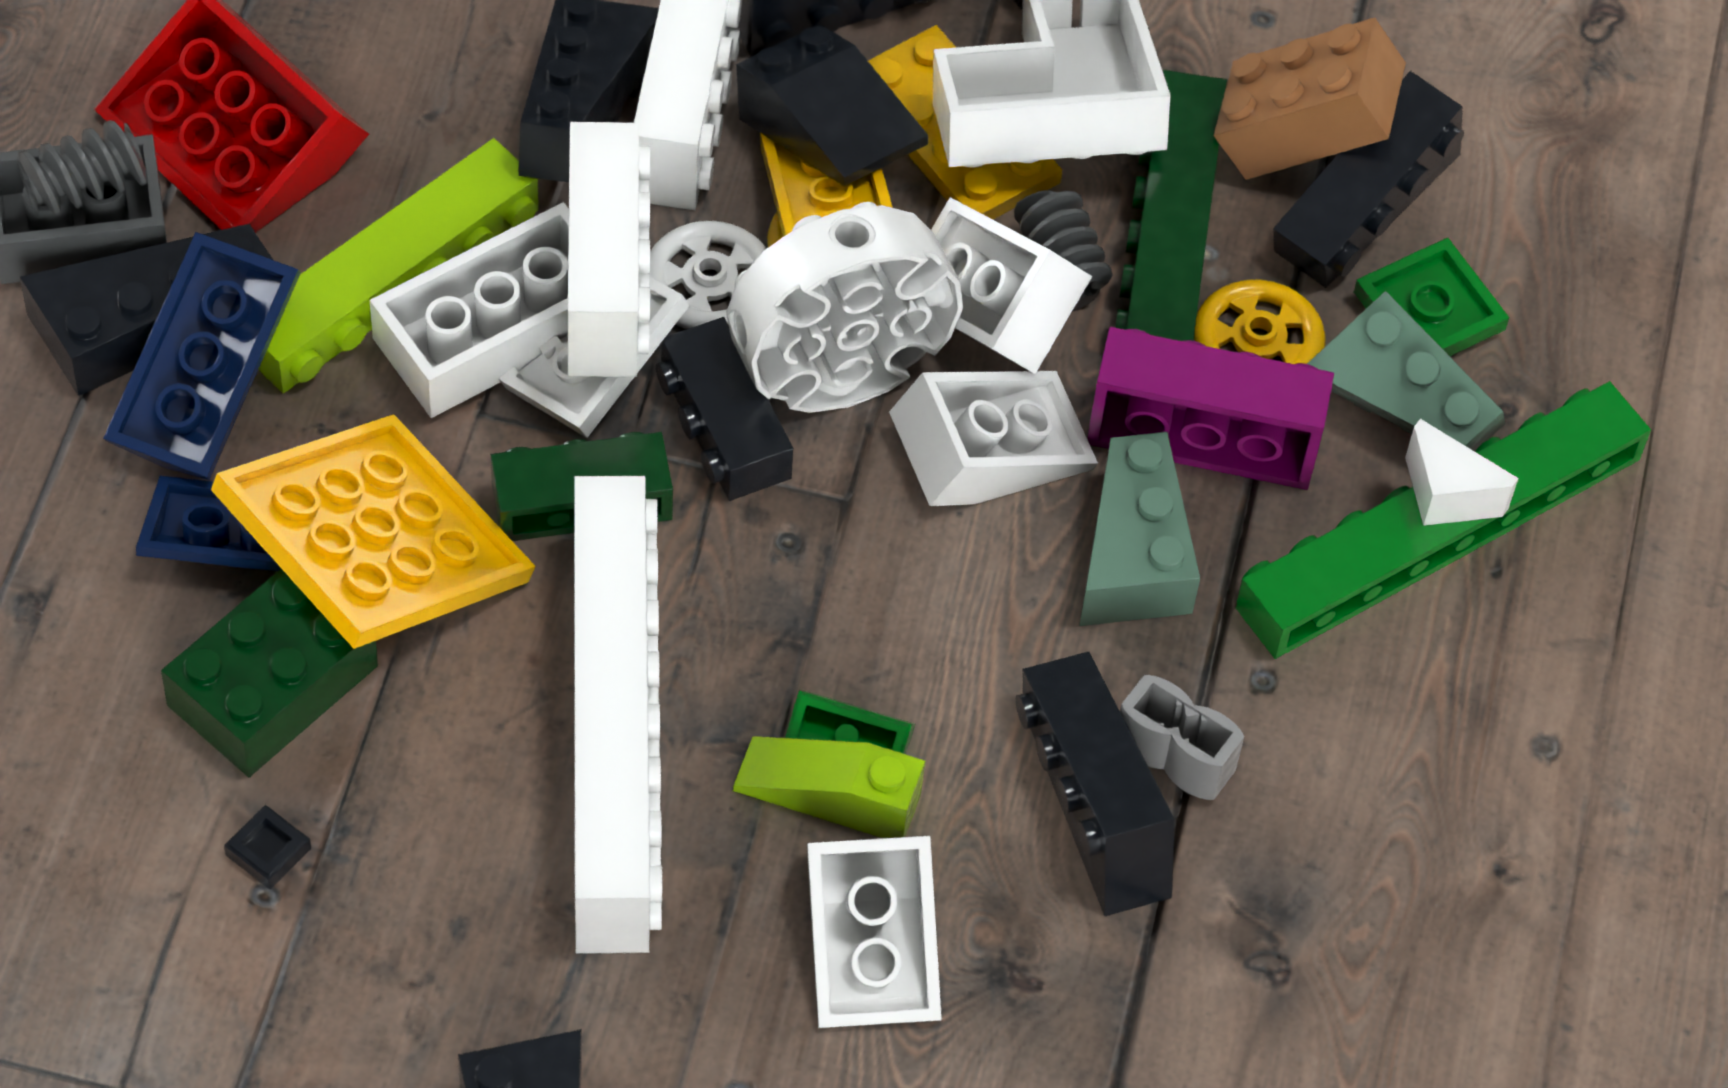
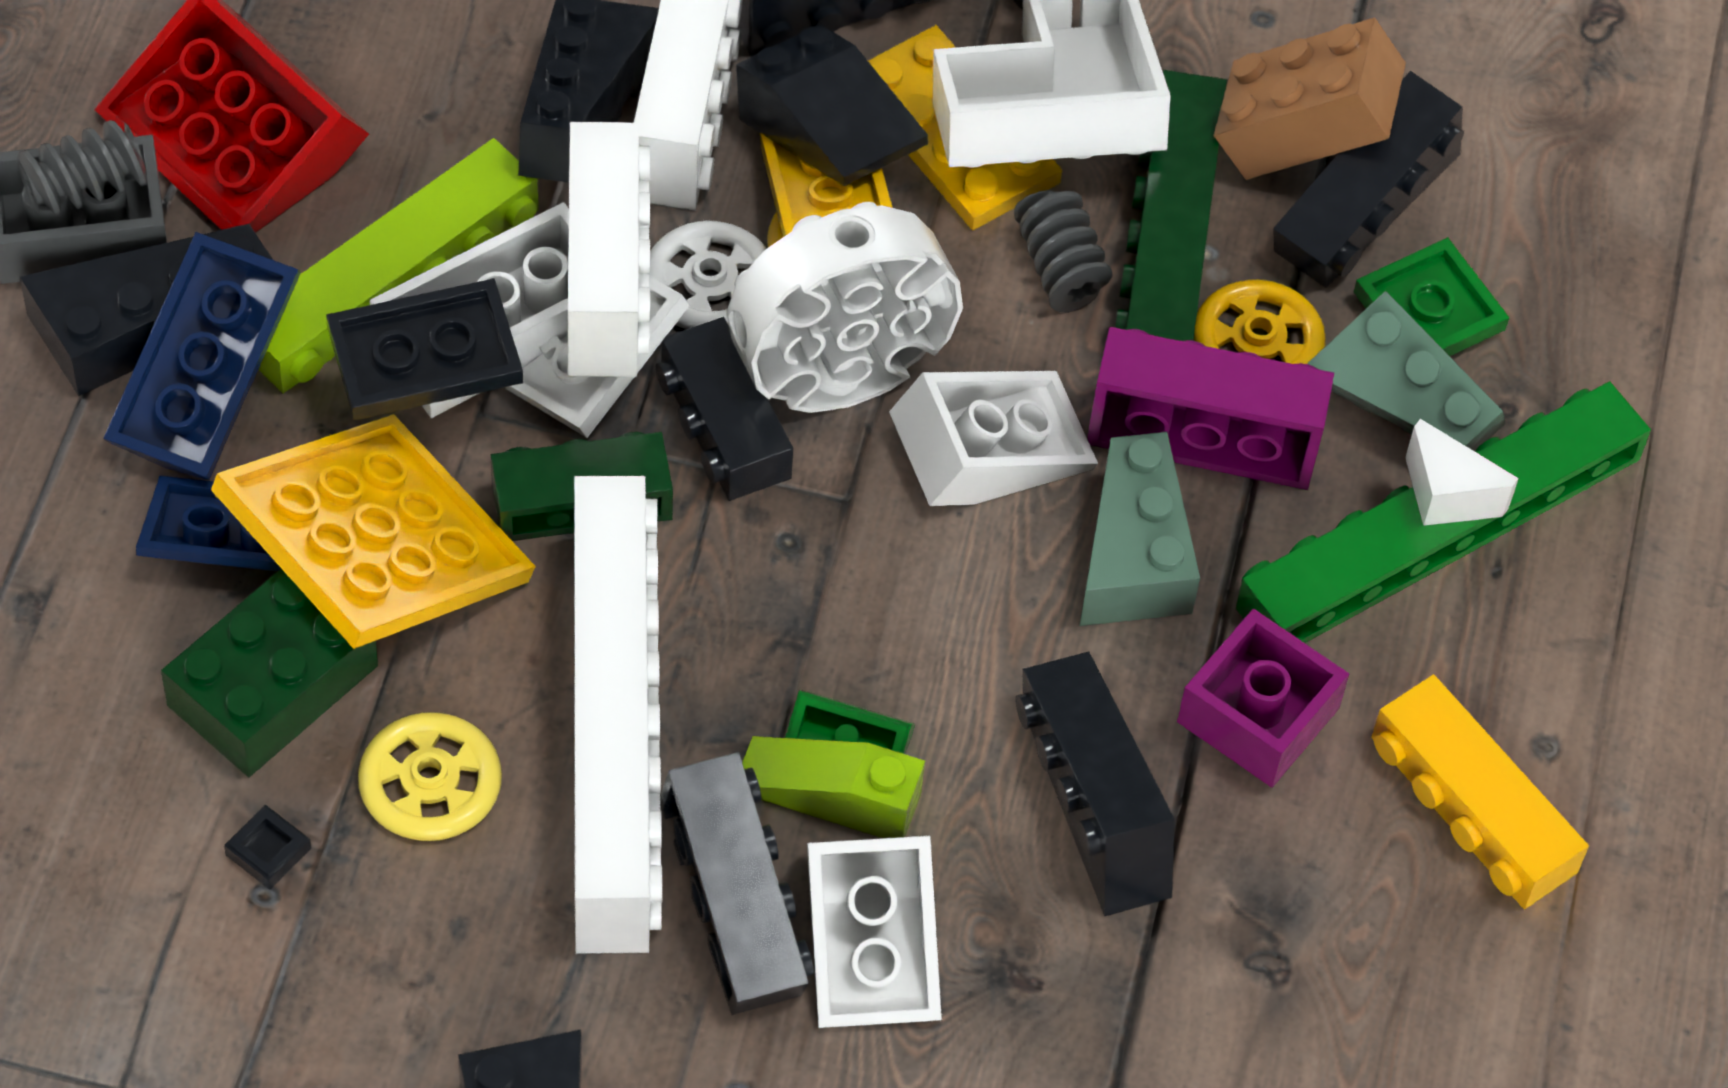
white slope [931,197,1092,374] -> none
light grey brick [1120,675,1245,800] -> none
none -> black plate [326,278,523,421]
none -> light yellow plate [358,712,502,841]
none -> wedge [660,752,814,1015]
none -> magenta brick [1177,608,1350,788]
none -> yellow brick [1371,674,1589,910]

